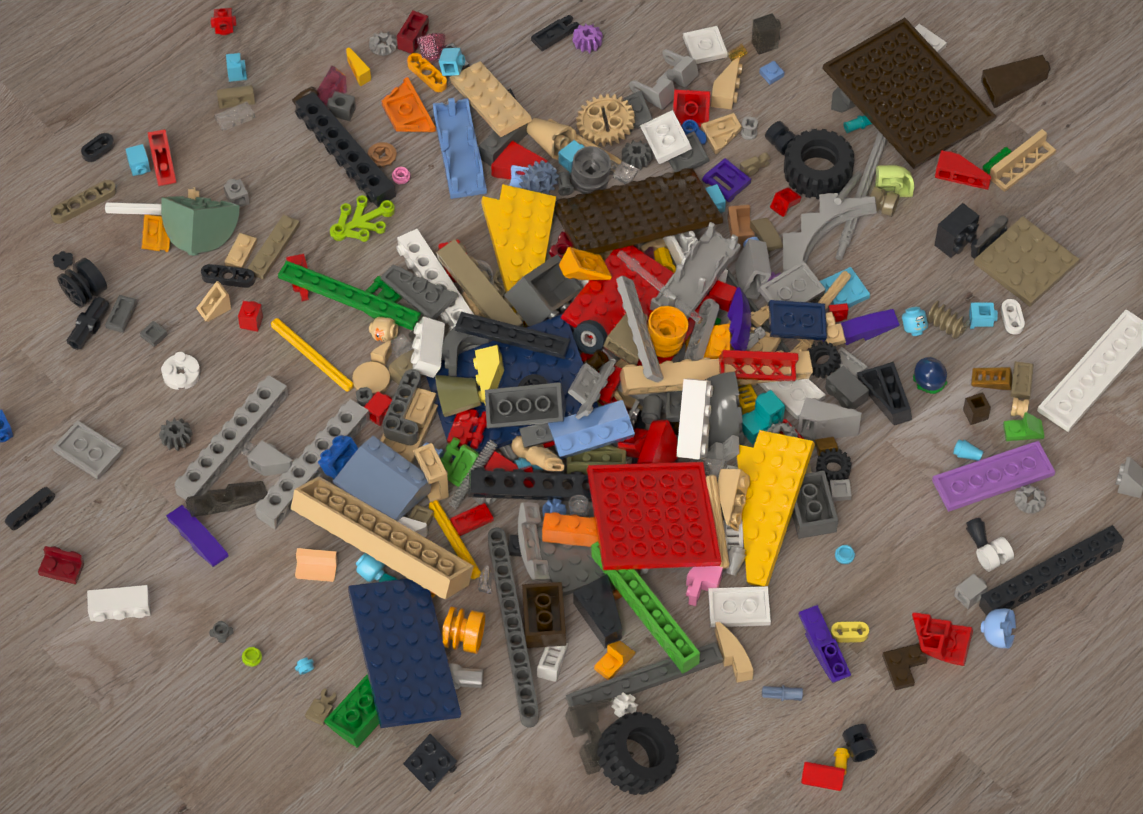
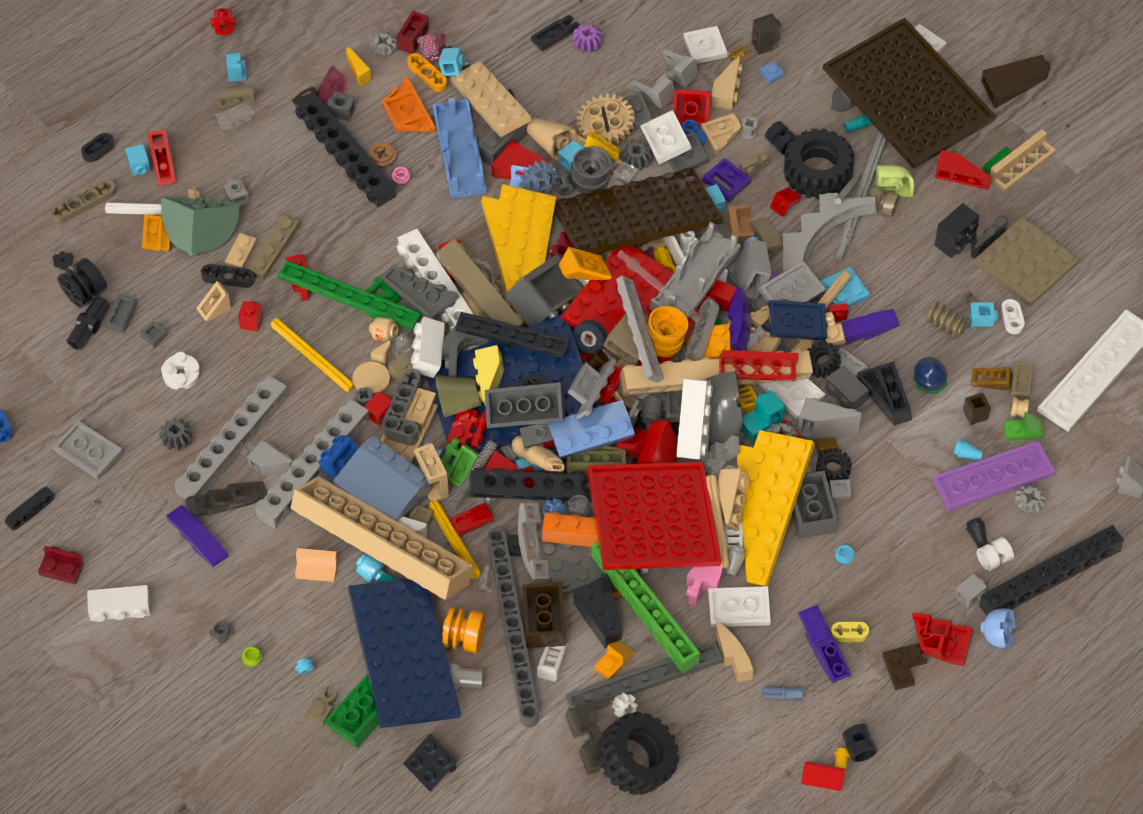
lime plant [330,195,395,242] -> none
medium azure head [902,307,928,336] -> none
none -> yellow slope [584,130,621,160]

